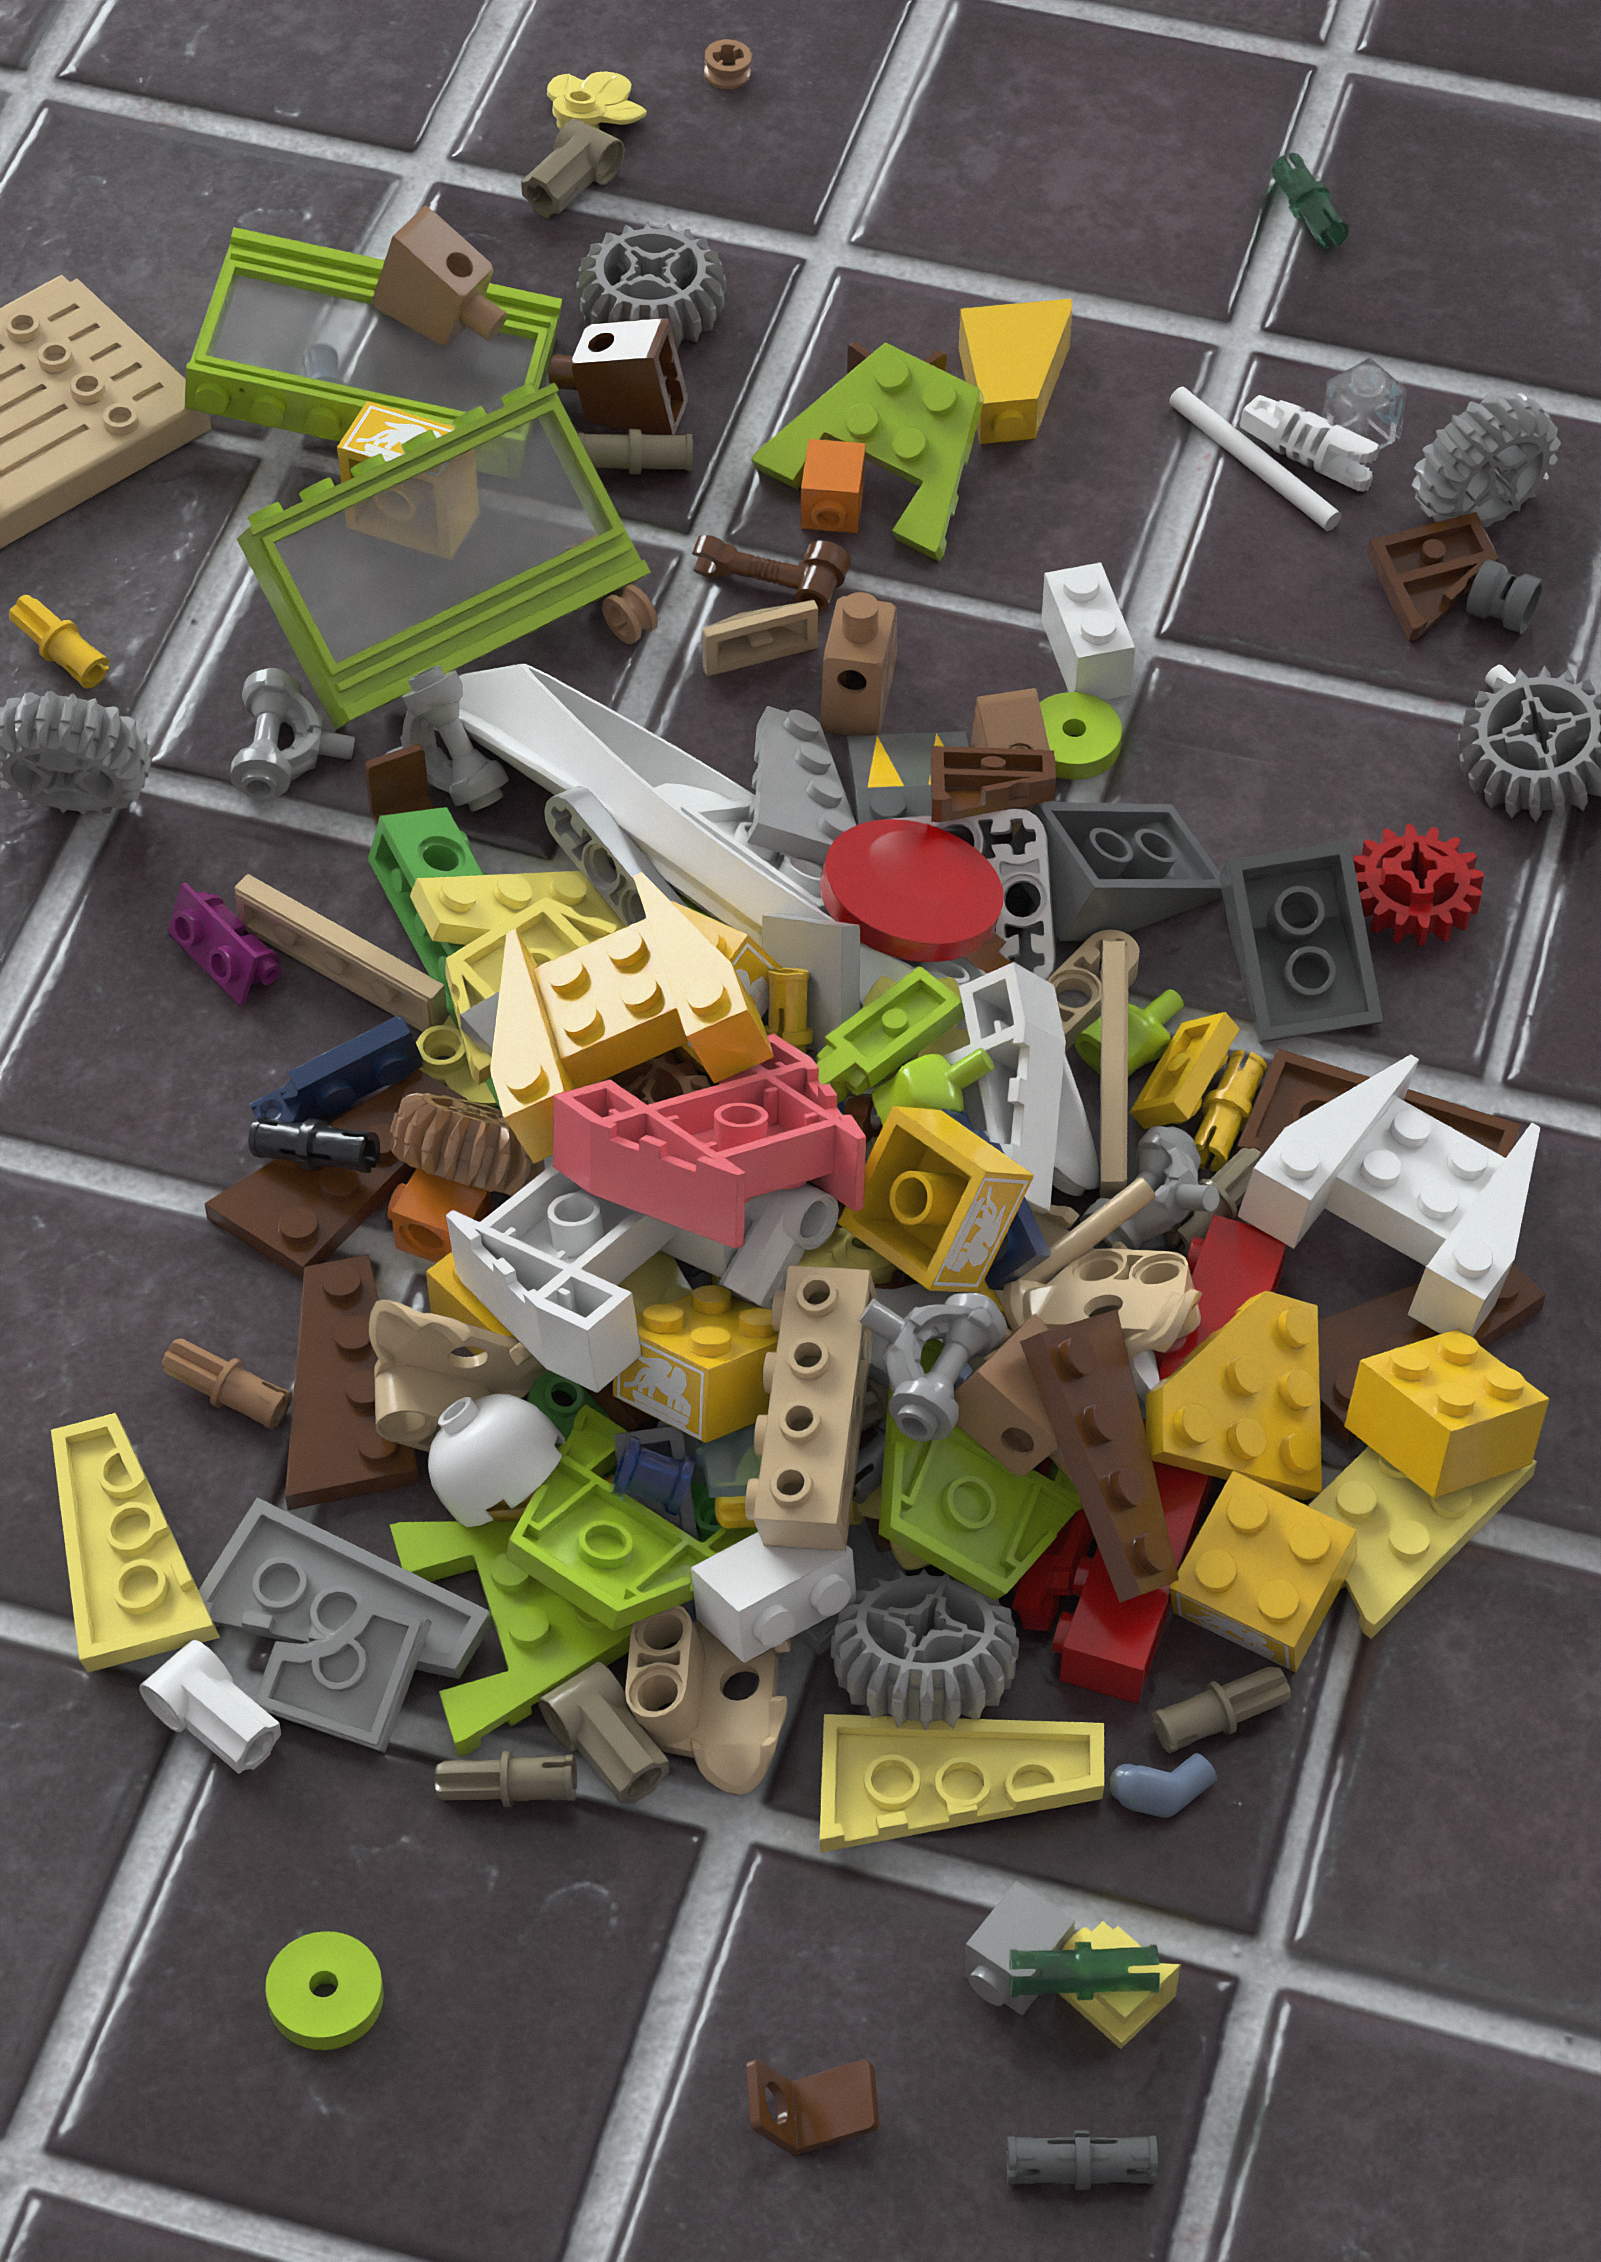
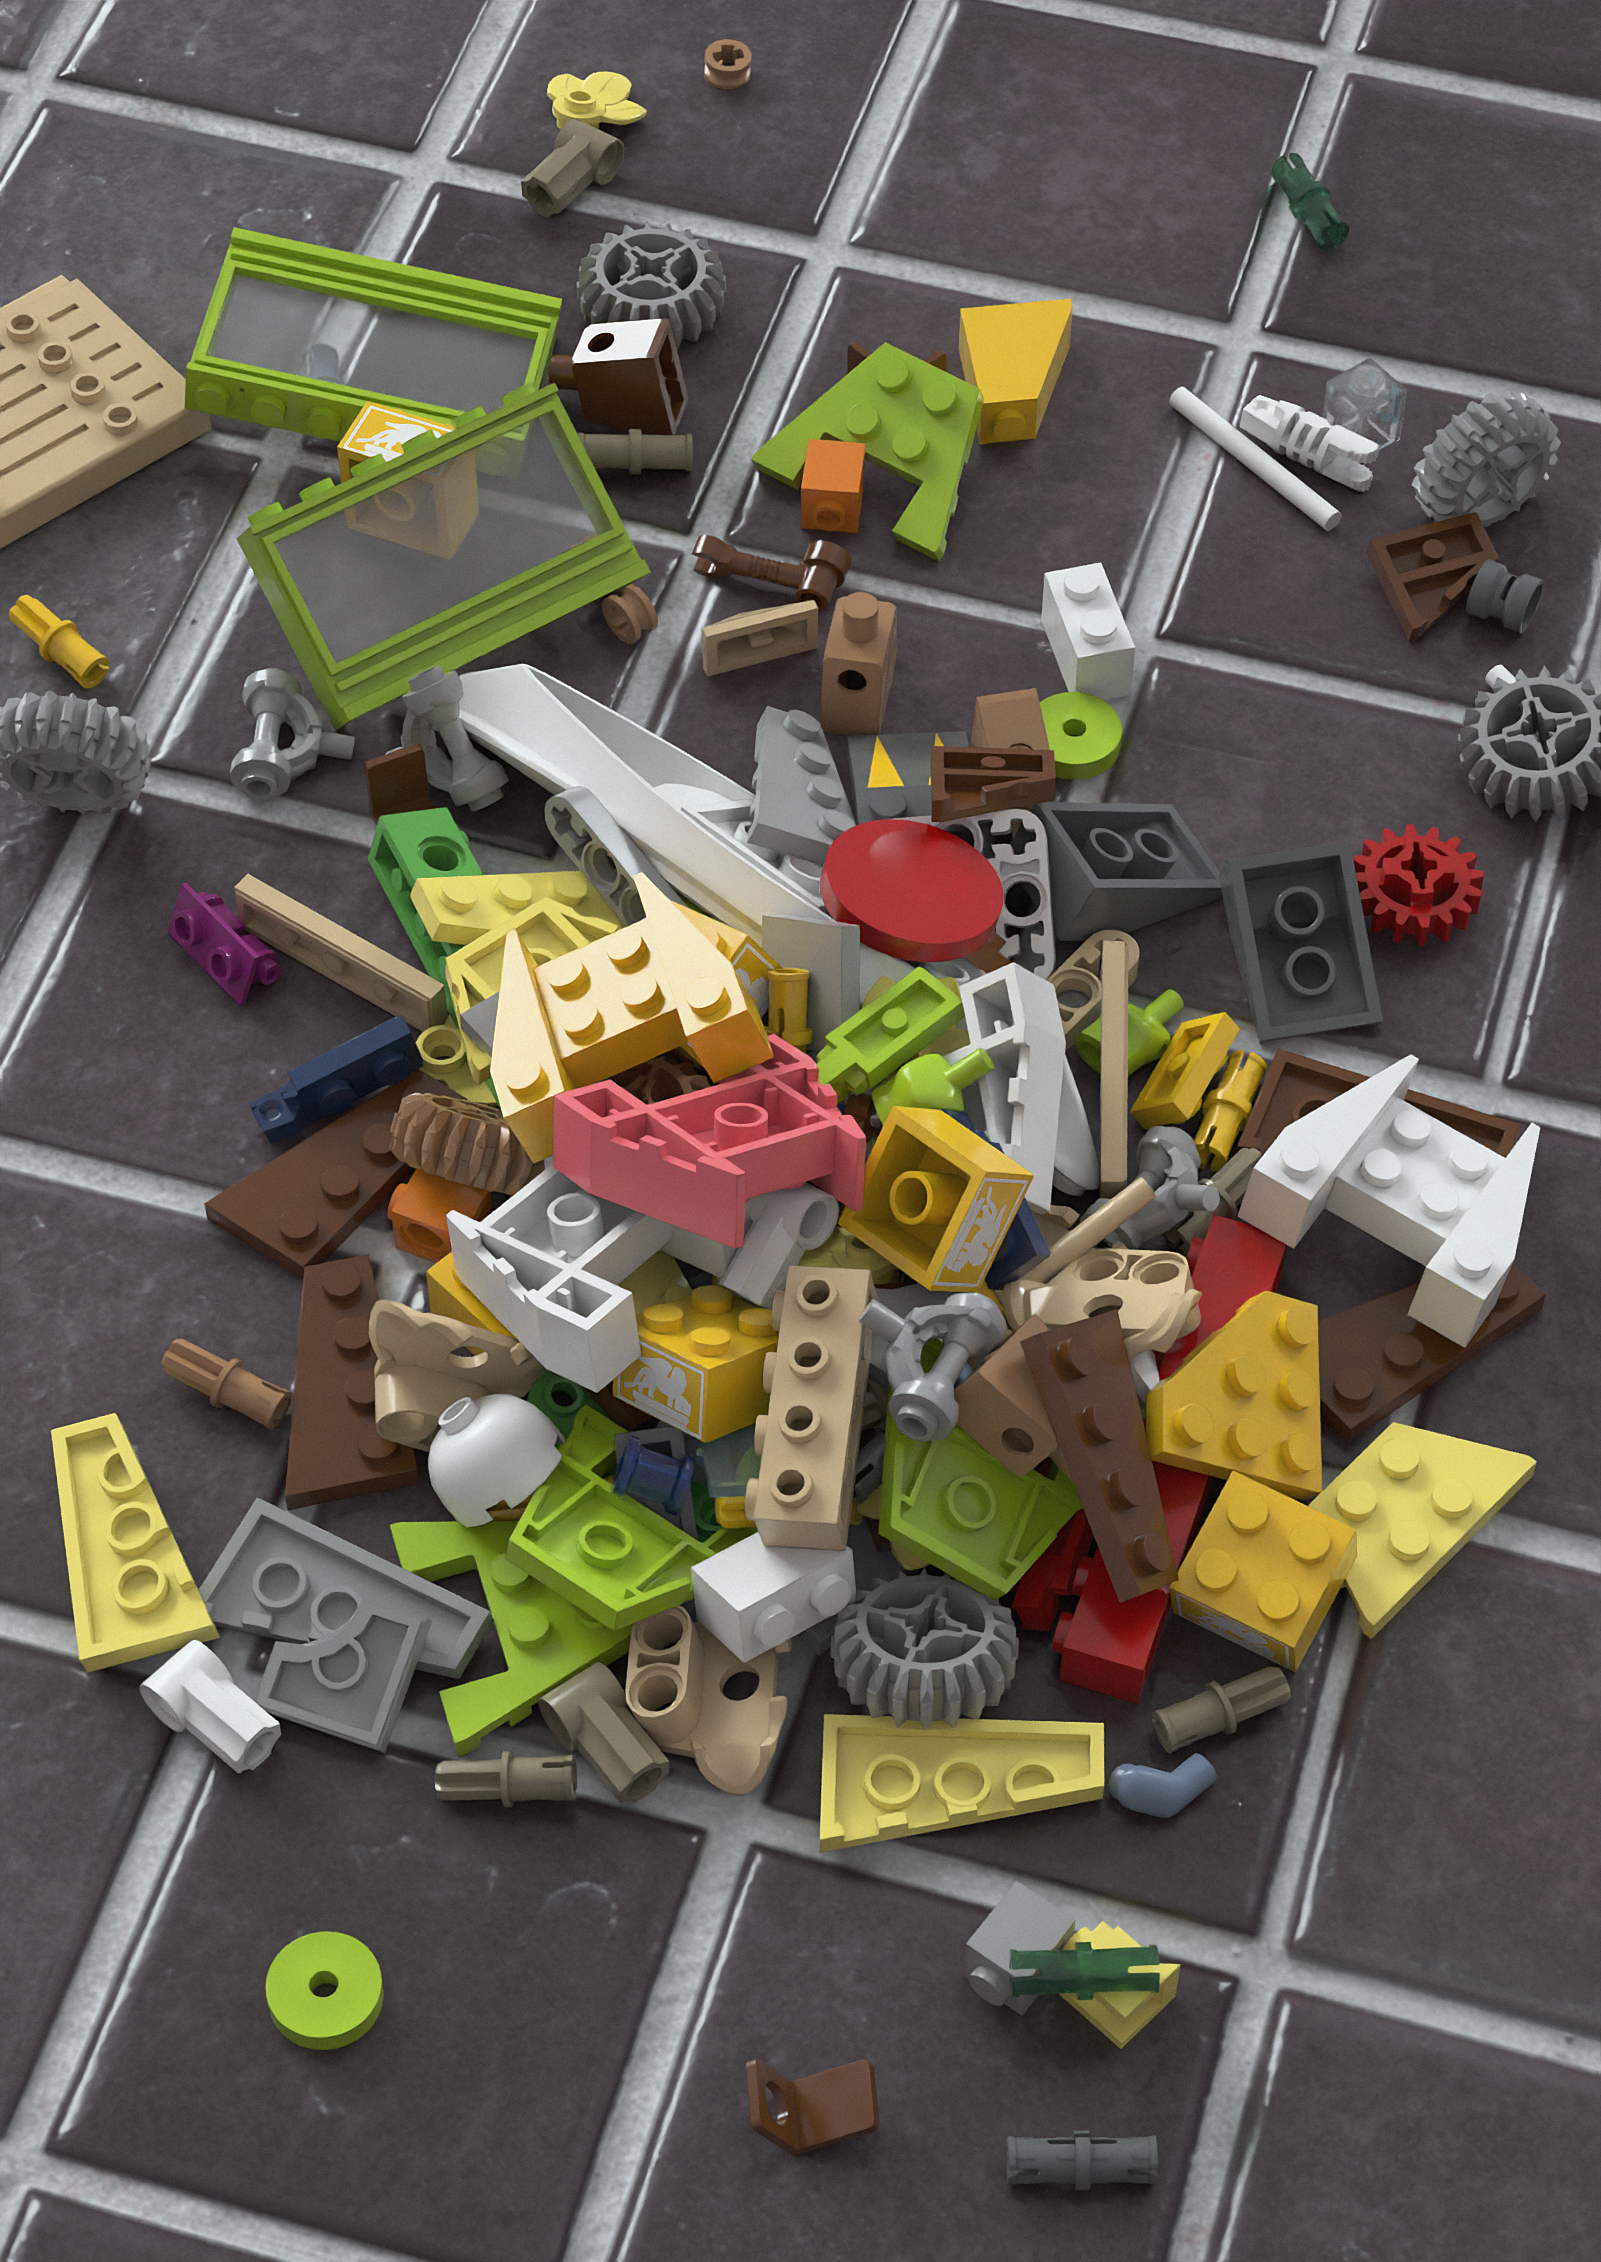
black pin [248,1116,381,1173] -> none
medium nougat torso [371,205,508,345] -> none
yellow brick [1344,1329,1549,1498] -> none

